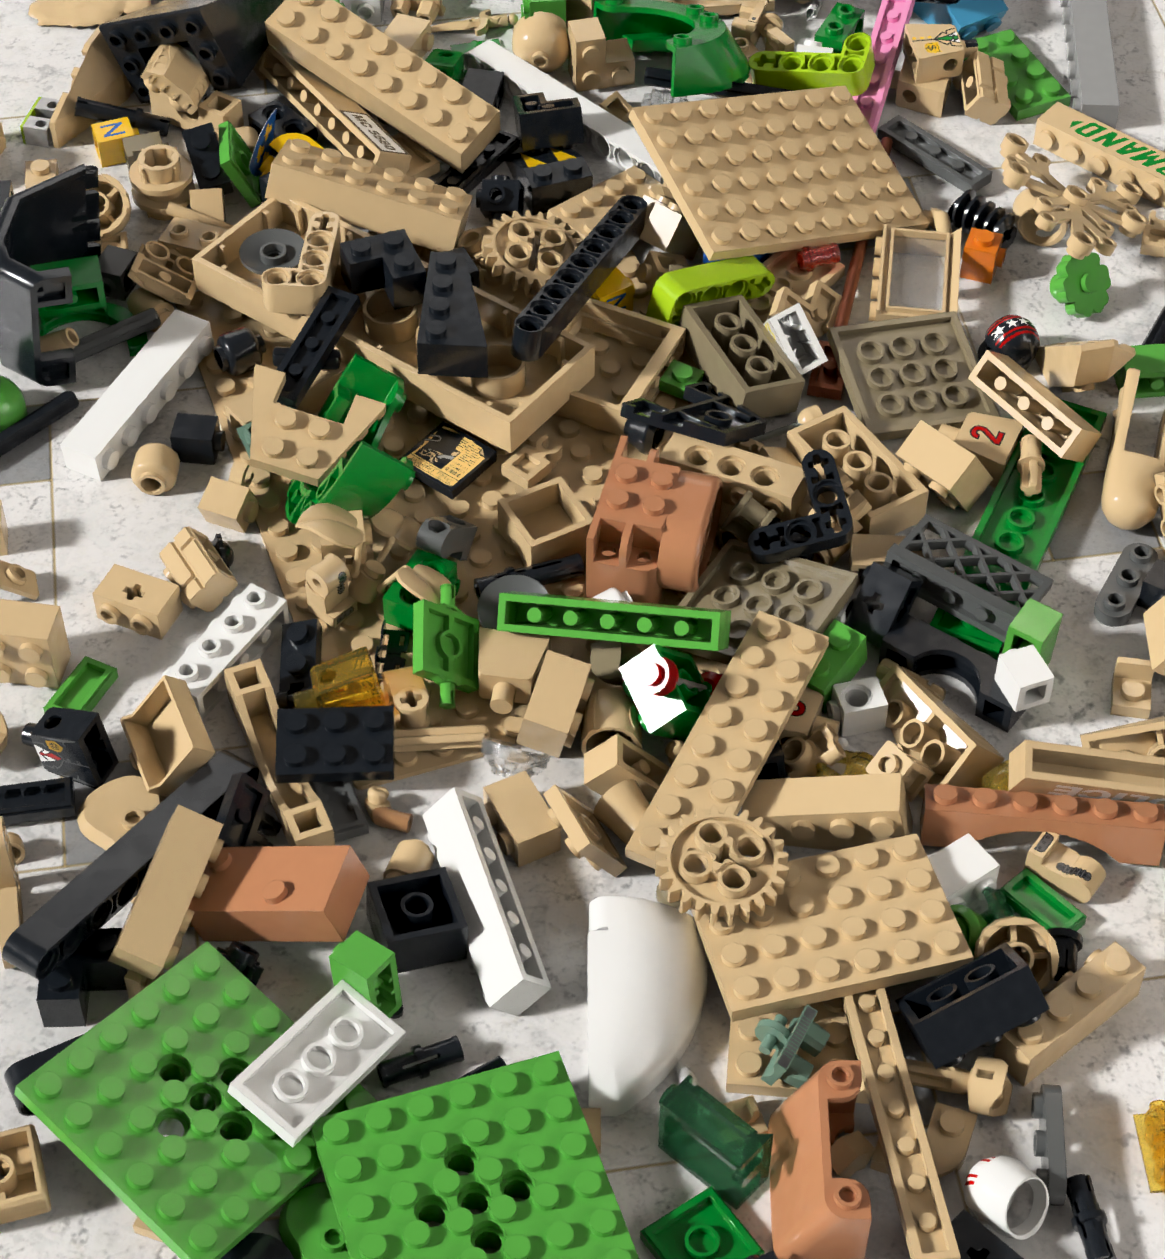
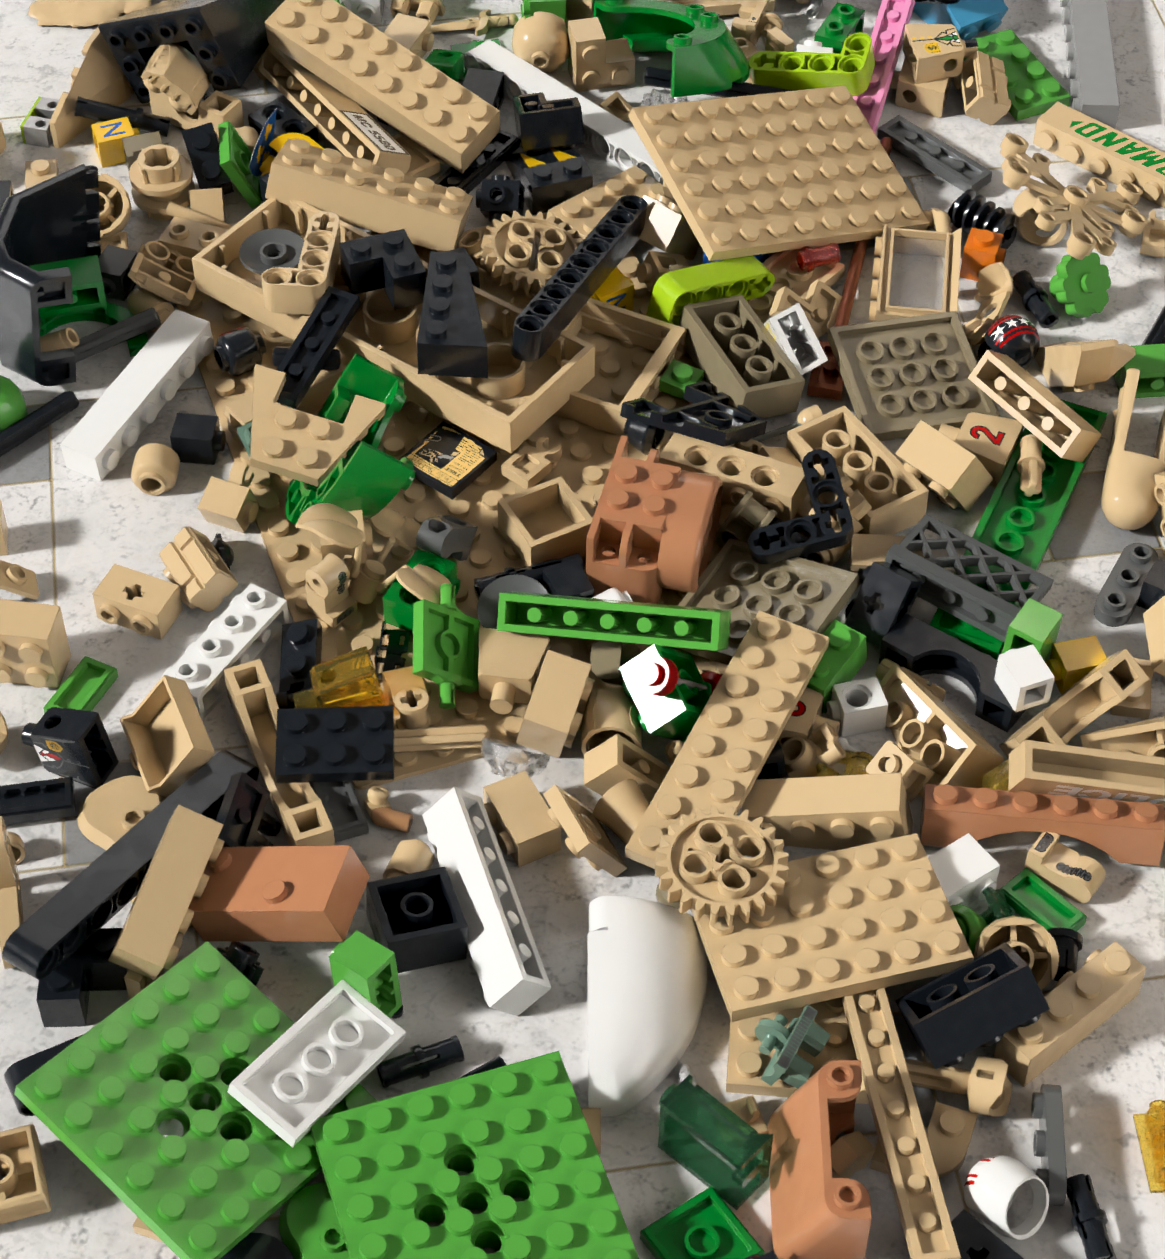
none -> black brick [543,559,594,598]
none -> tan piece [962,262,1013,345]
none -> tan arch [999,648,1150,759]
none -> black pin [1013,270,1060,328]
none -> yellow brick [1046,635,1107,695]

